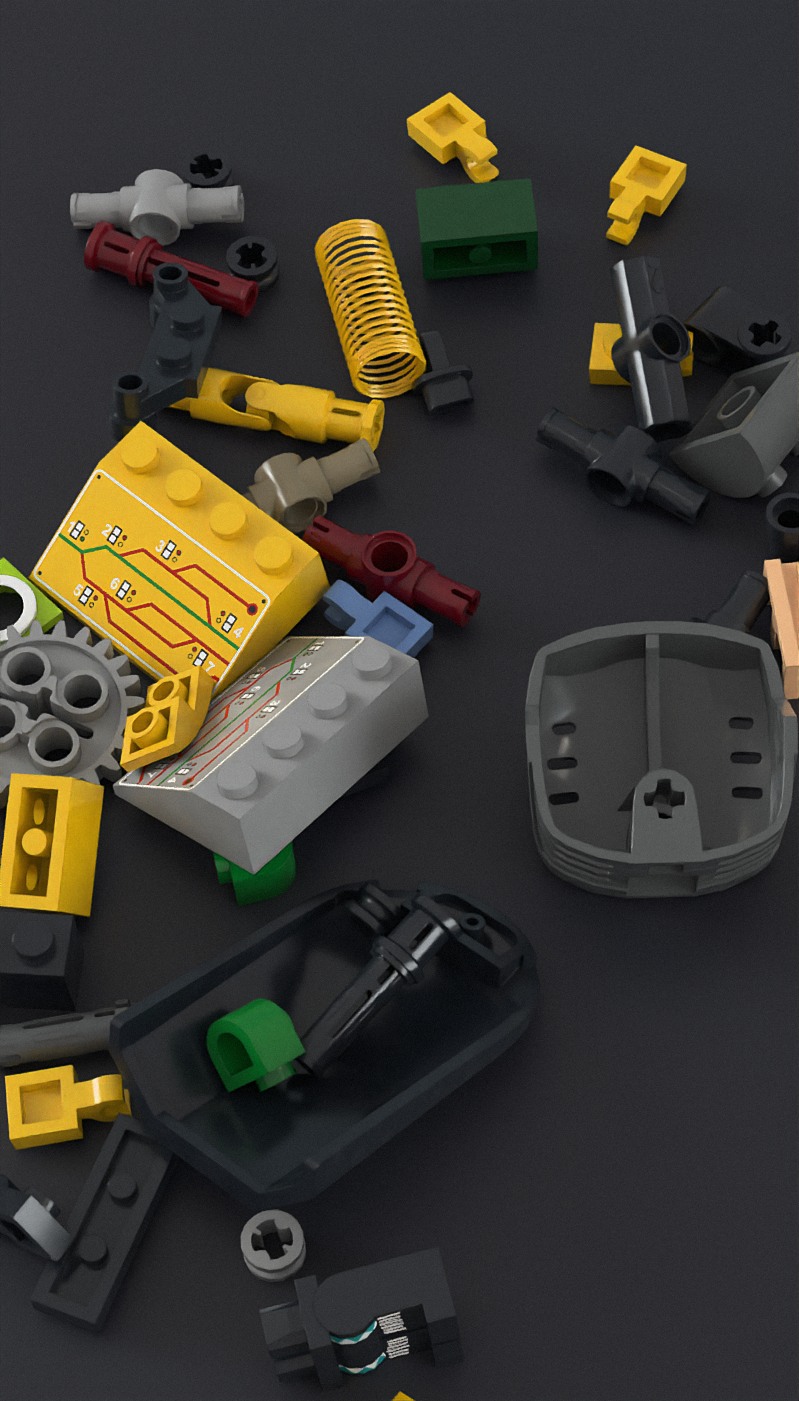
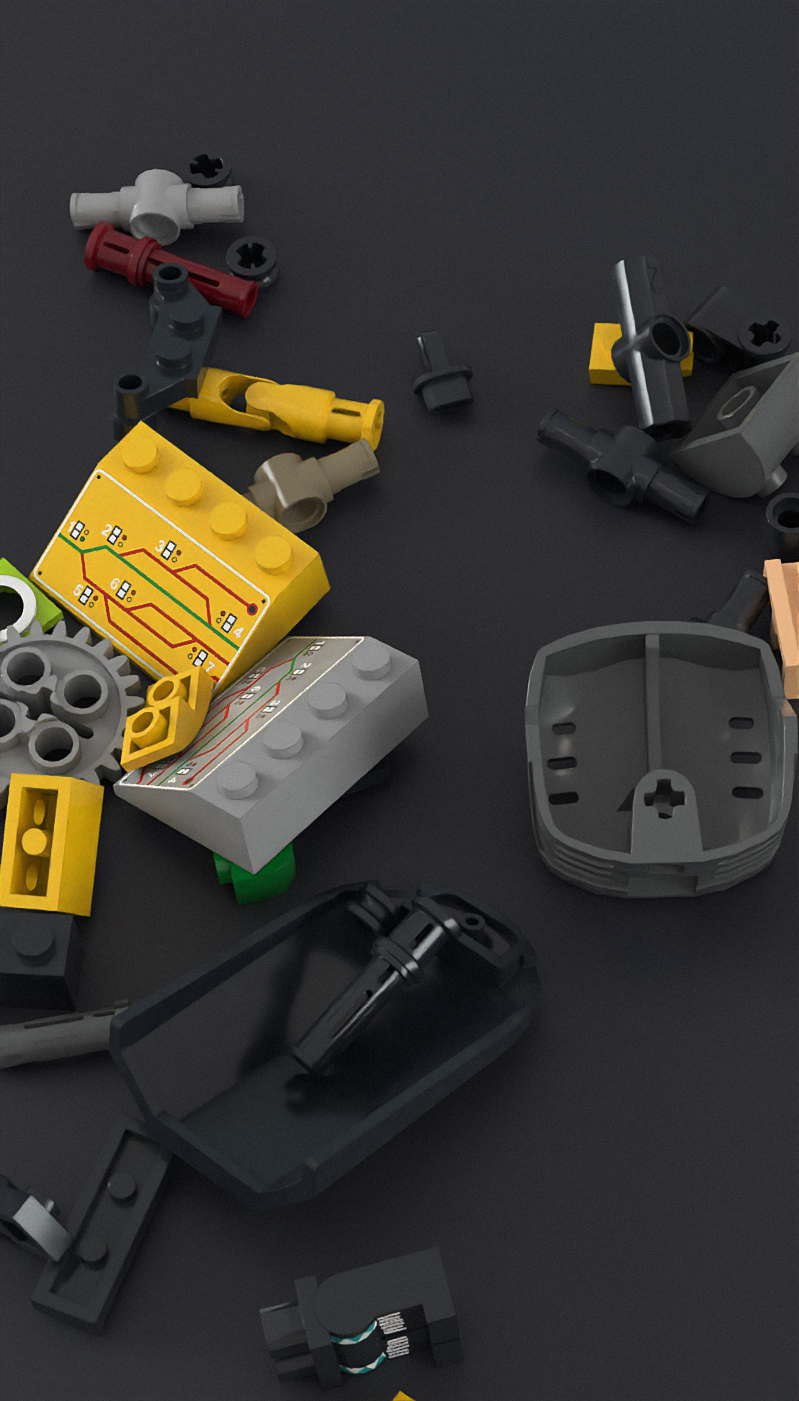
yellow plate [5,1065,132,1150] -> none
green plate [207,998,306,1092] -> none
light grey bush [241,1209,306,1282] -> none
dark red pin [302,515,481,627] -> none
yellow piece [314,219,426,398] -> none
medium blue plate [323,579,433,658] -> none
yellow plate [407,92,499,183] -> none
dark green brick [415,178,538,280] -> none
yellow plate [606,145,687,246] -> none

